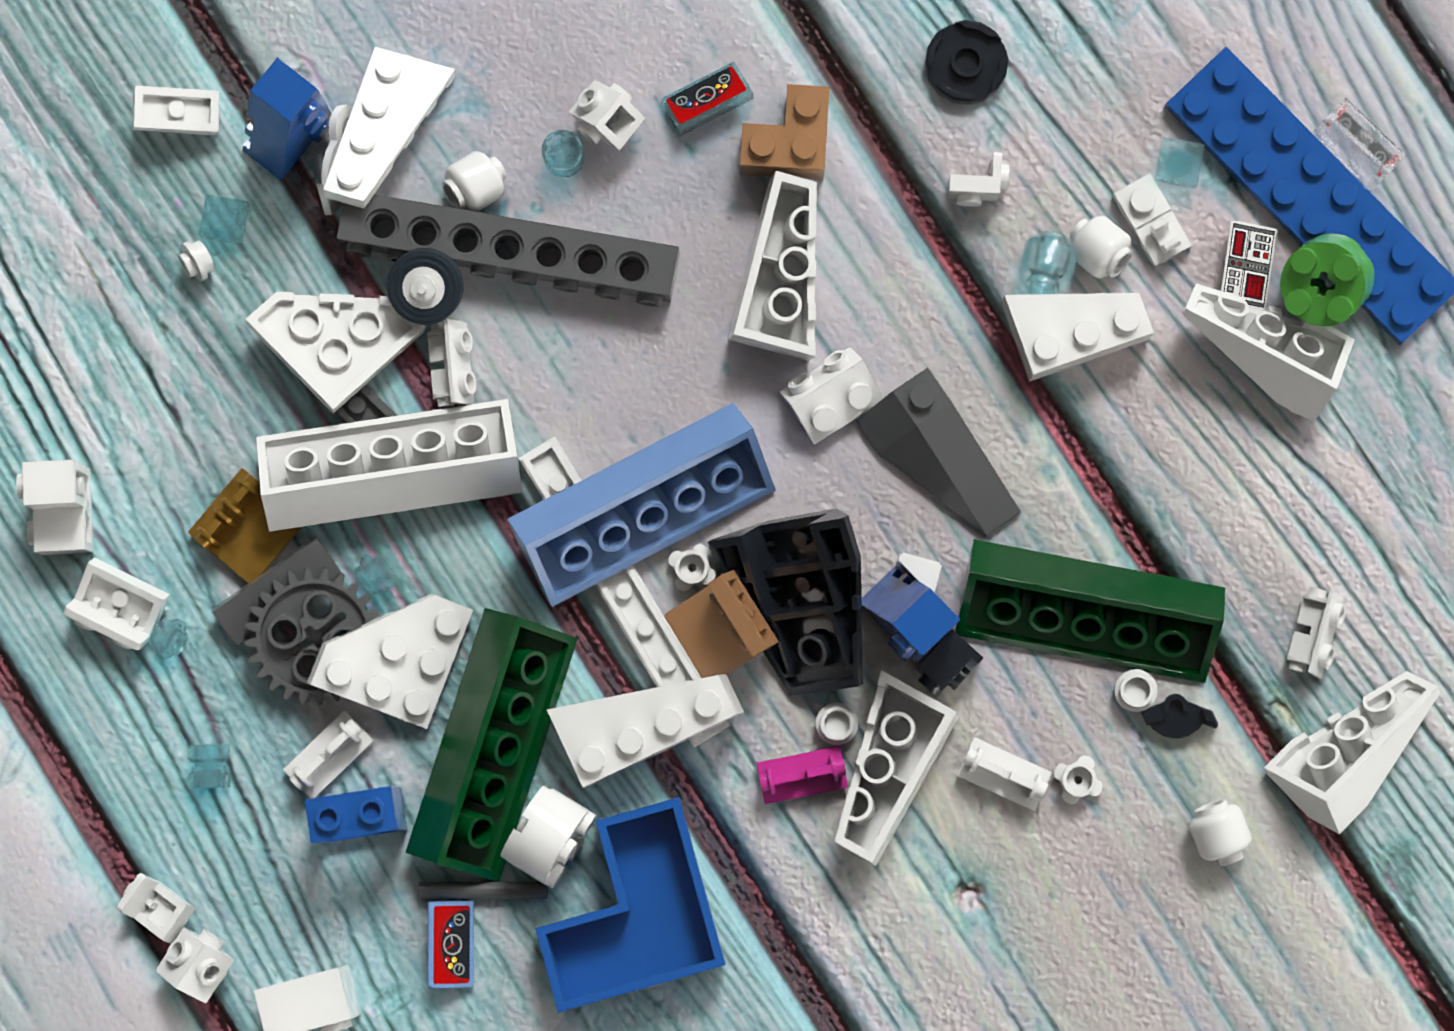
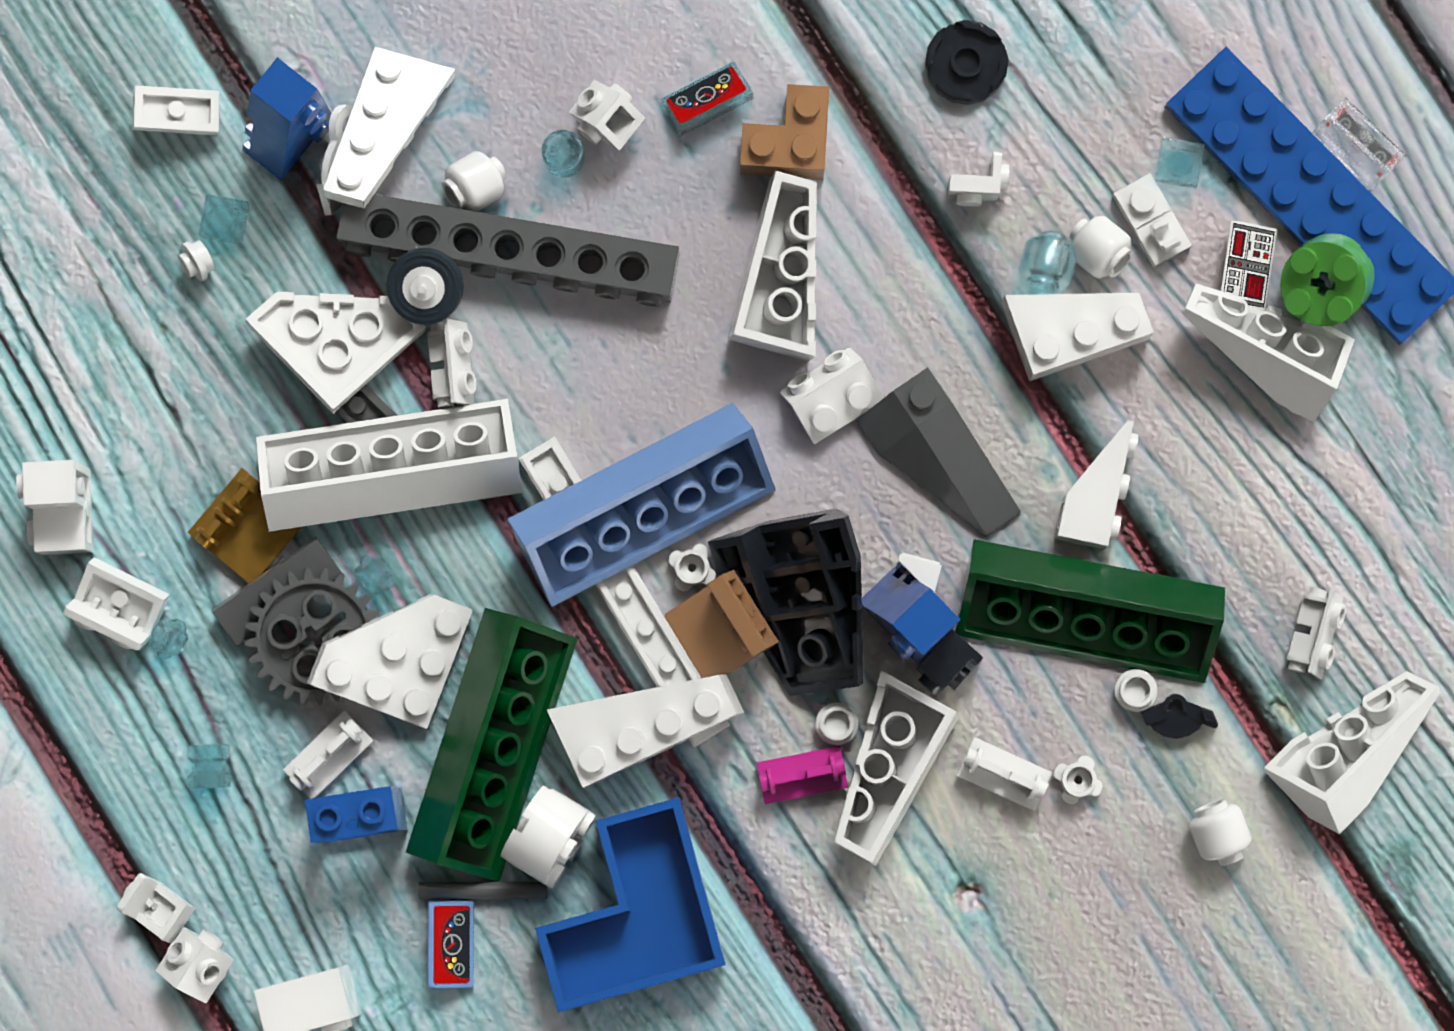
none -> white slope [1054,420,1138,550]

